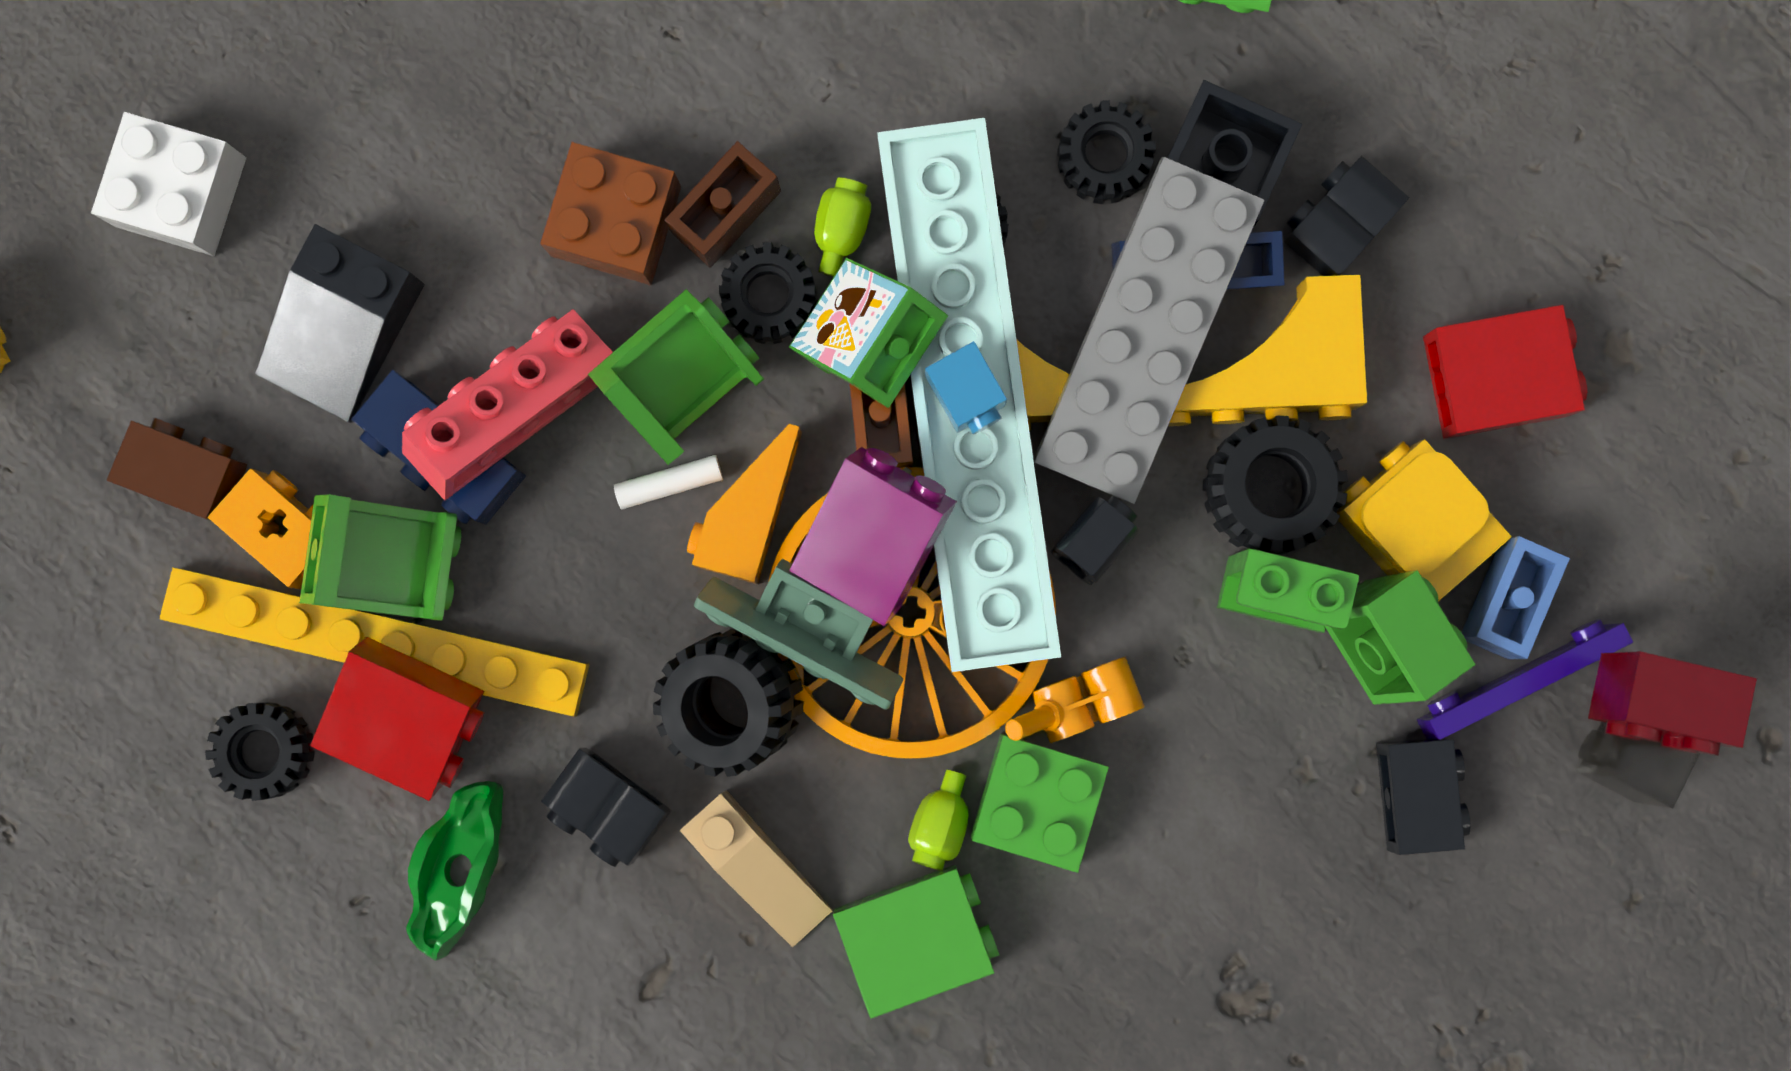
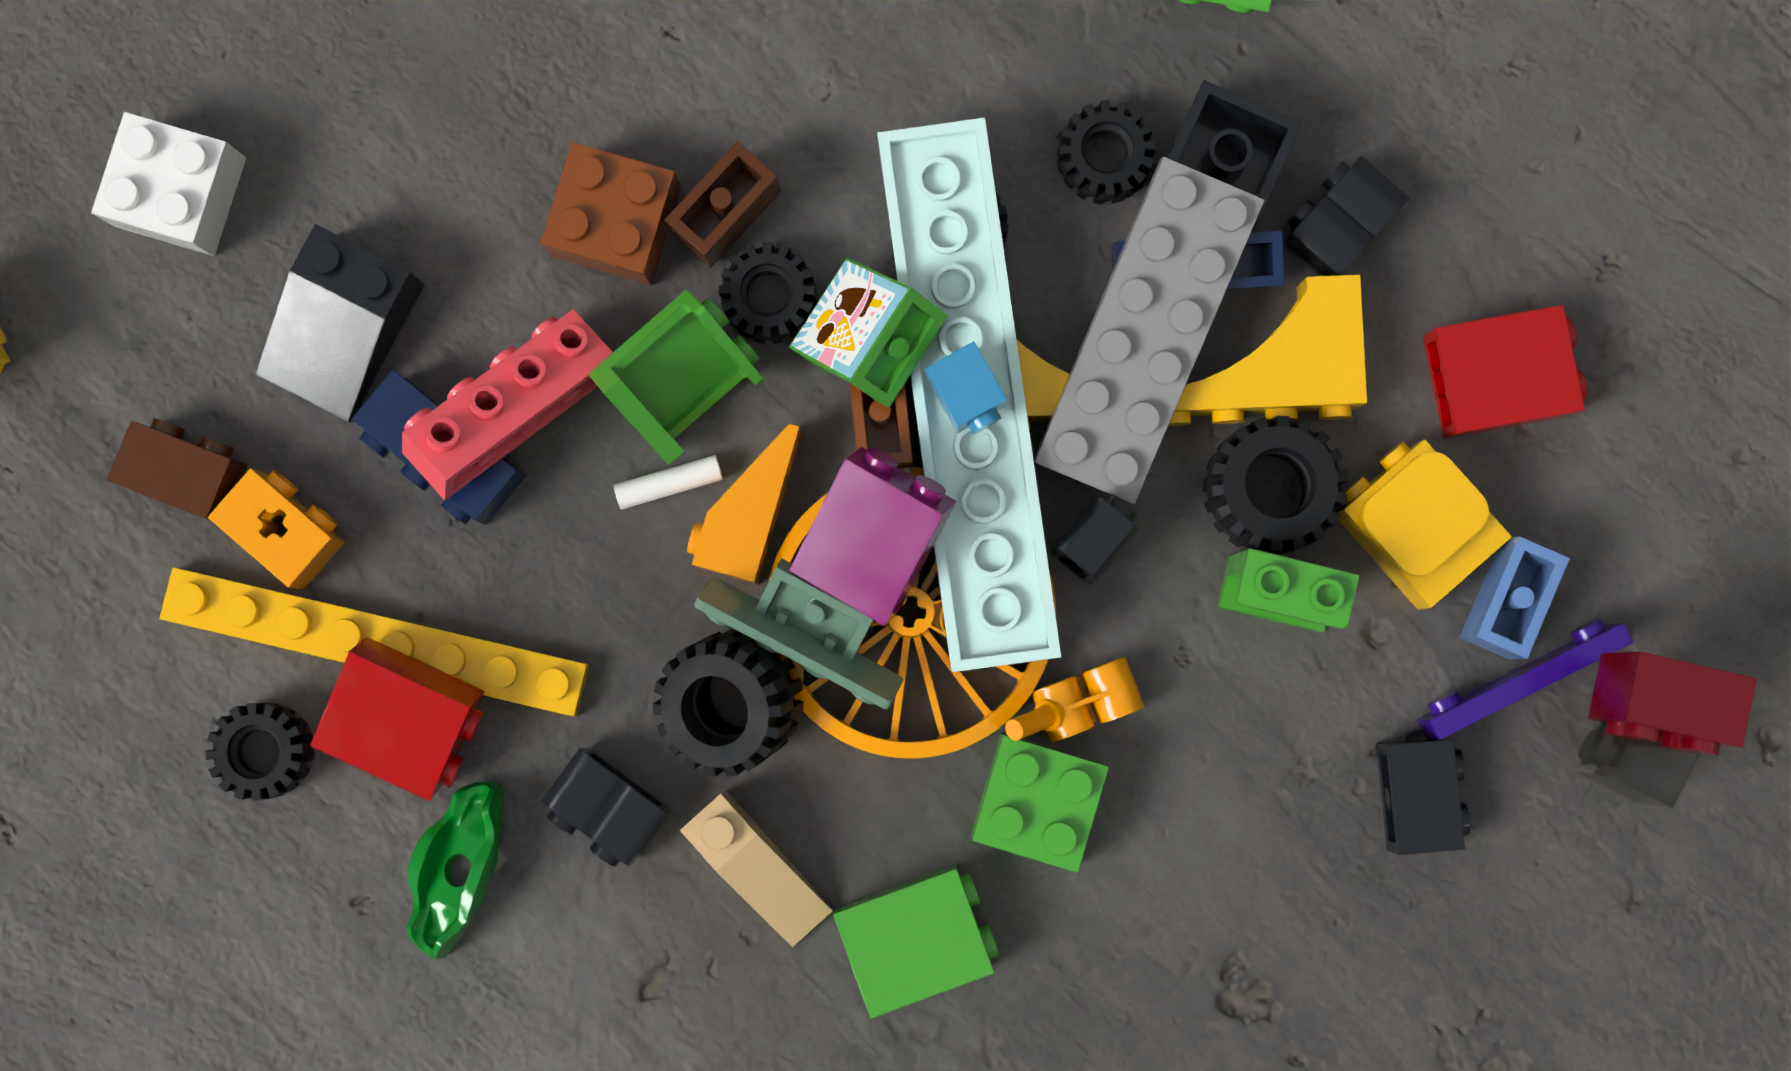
bright green panel [299,494,461,621] -> none
lime plant [814,177,871,277] -> none
lime plant [908,770,969,871] -> none
bright green brick [1324,570,1476,705] -> none

